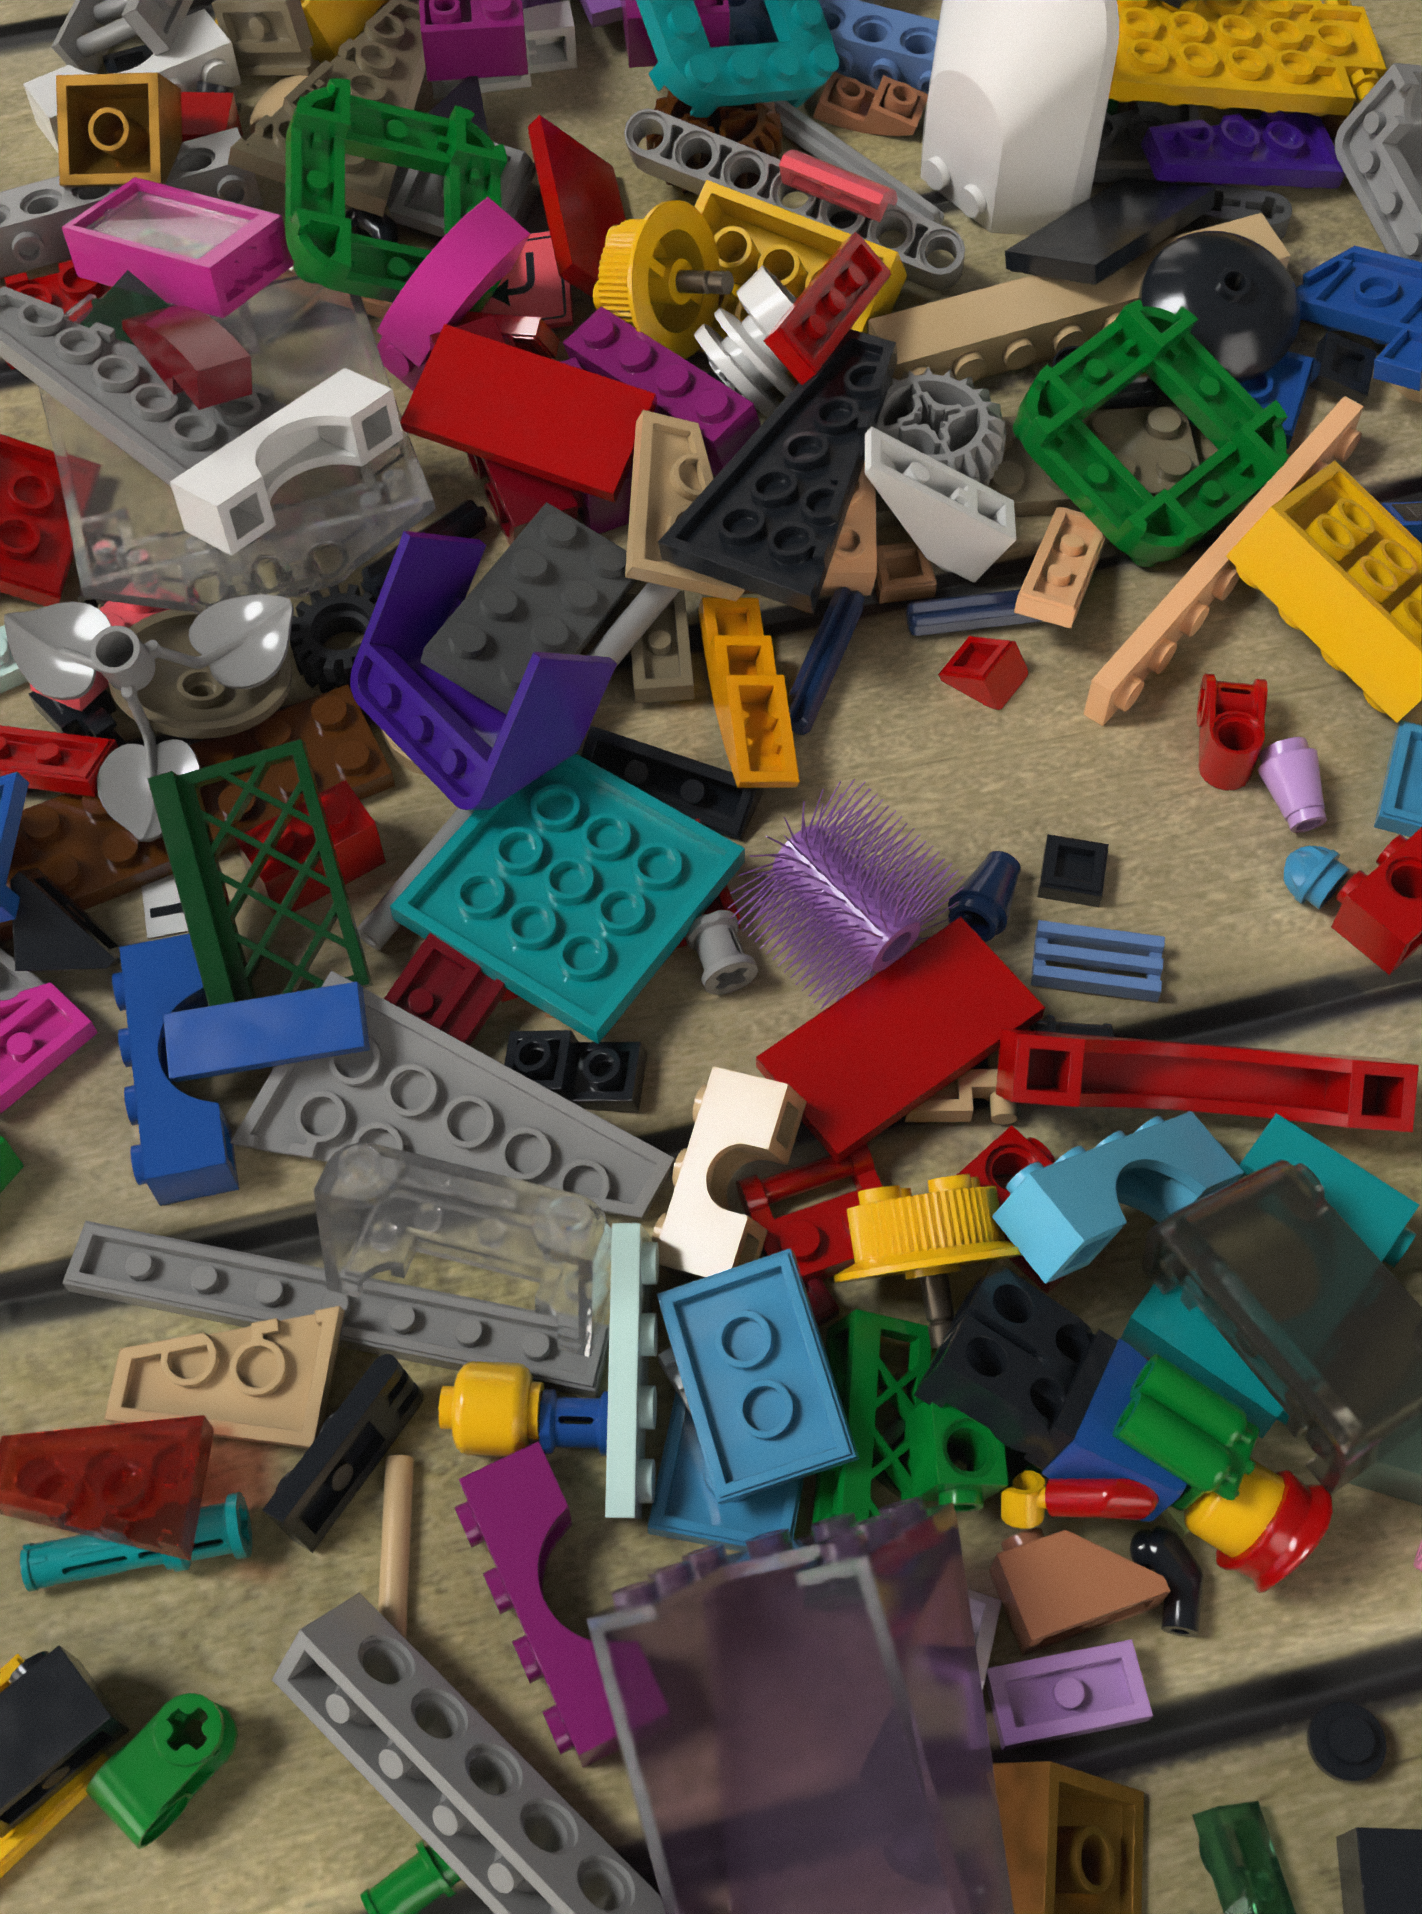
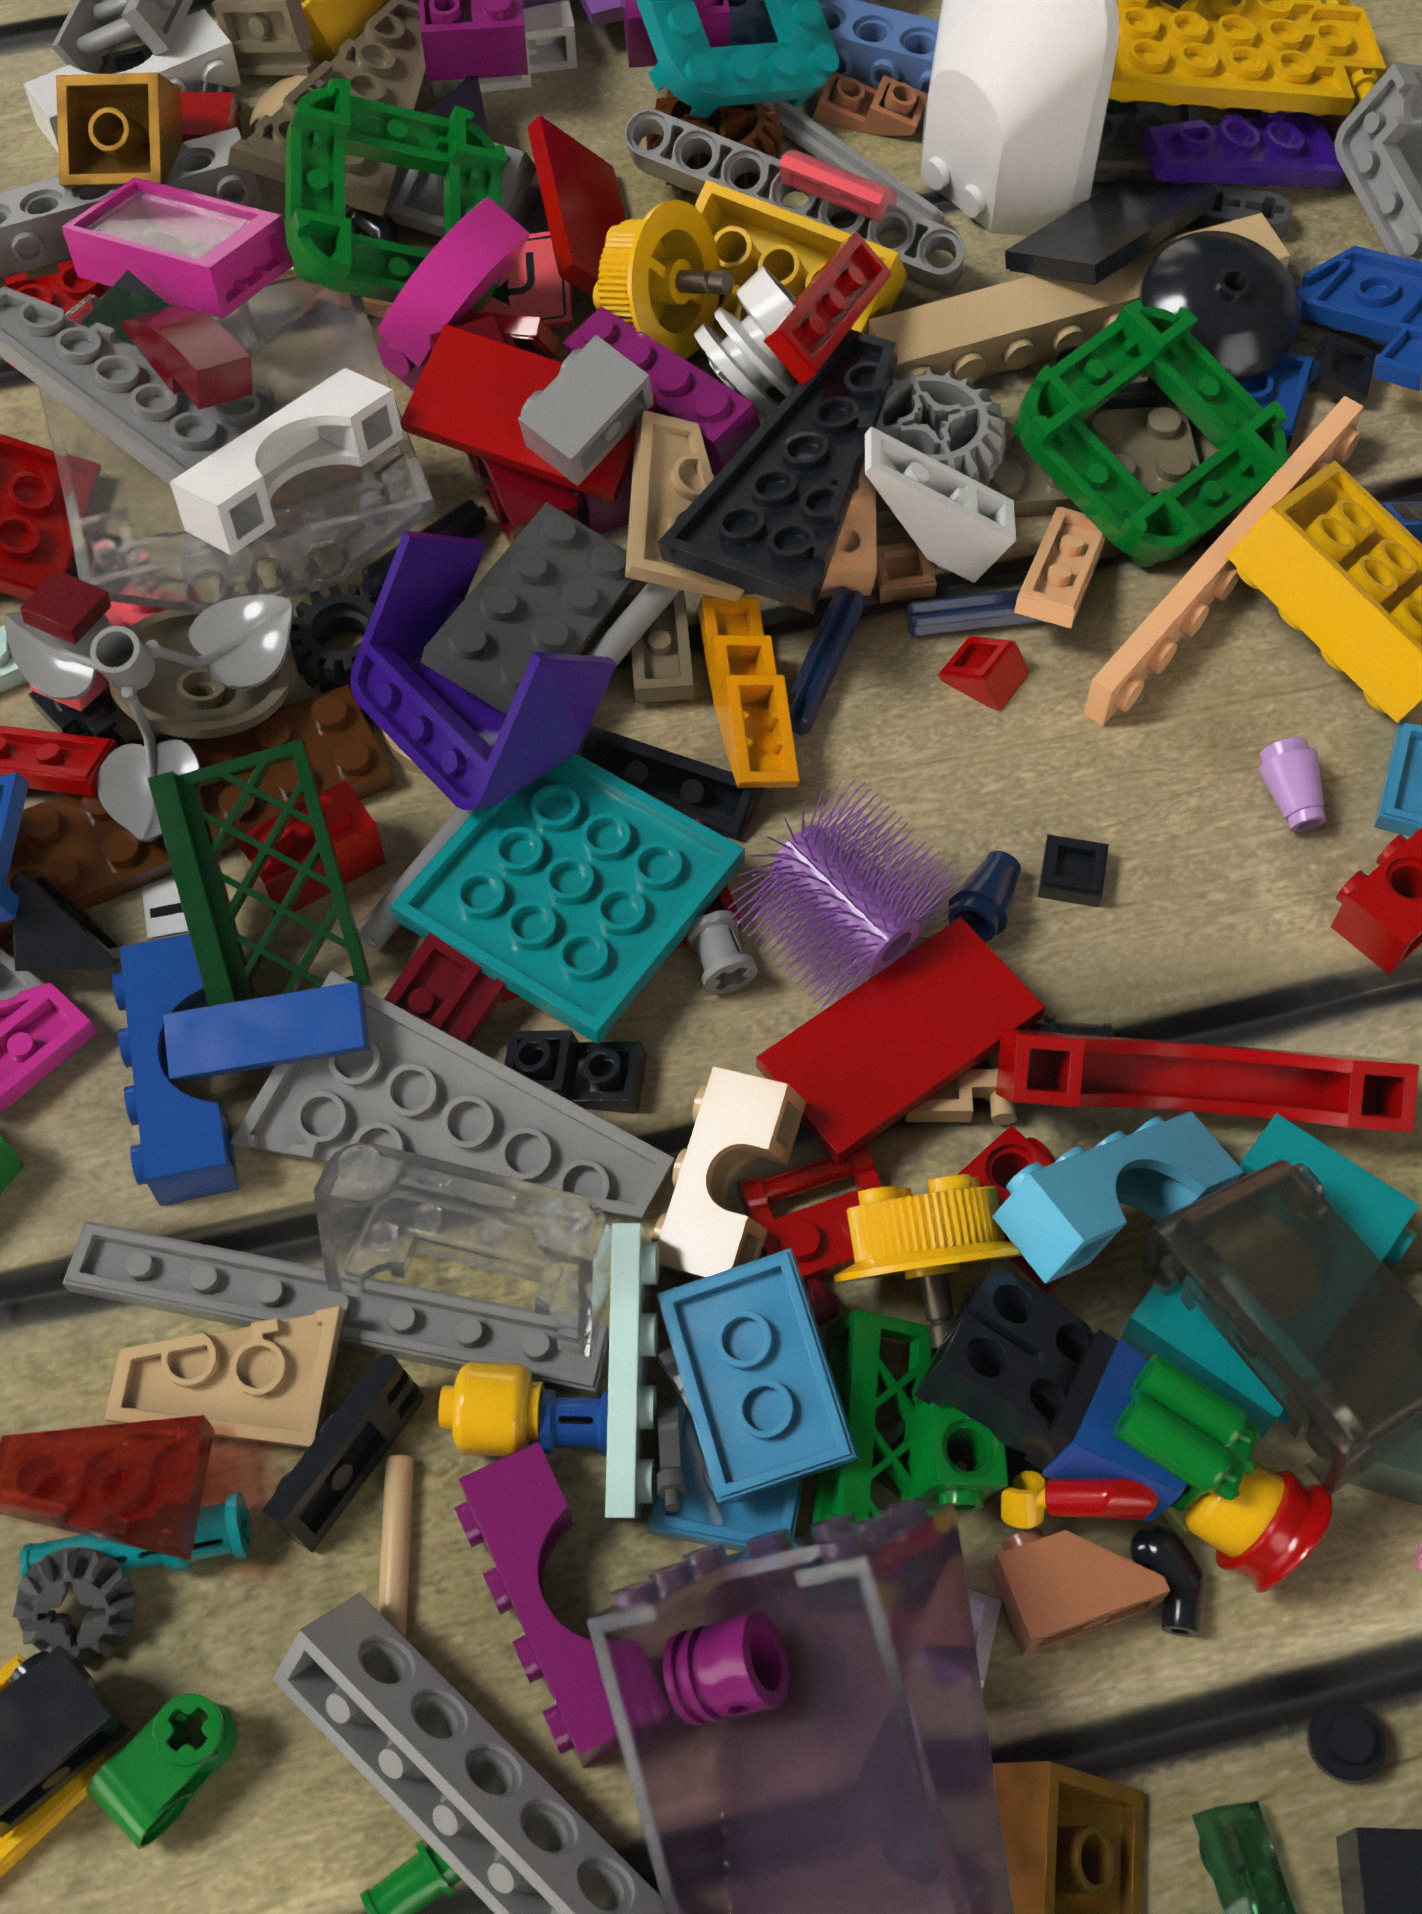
lavender plate [985,1639,1153,1751] -> none
medium blue tile [1030,920,1165,1002] -> none
red piece [1197,673,1268,790] -> none
dark azure plate [1283,845,1350,909] -> none
none -> dark grey gear [12,1547,137,1665]
none -> dark red tile [20,570,111,645]
none -> light grey brick [518,335,654,486]
none -> dark grey piece [657,1406,687,1512]
none -> magenta piece [662,1612,789,1726]

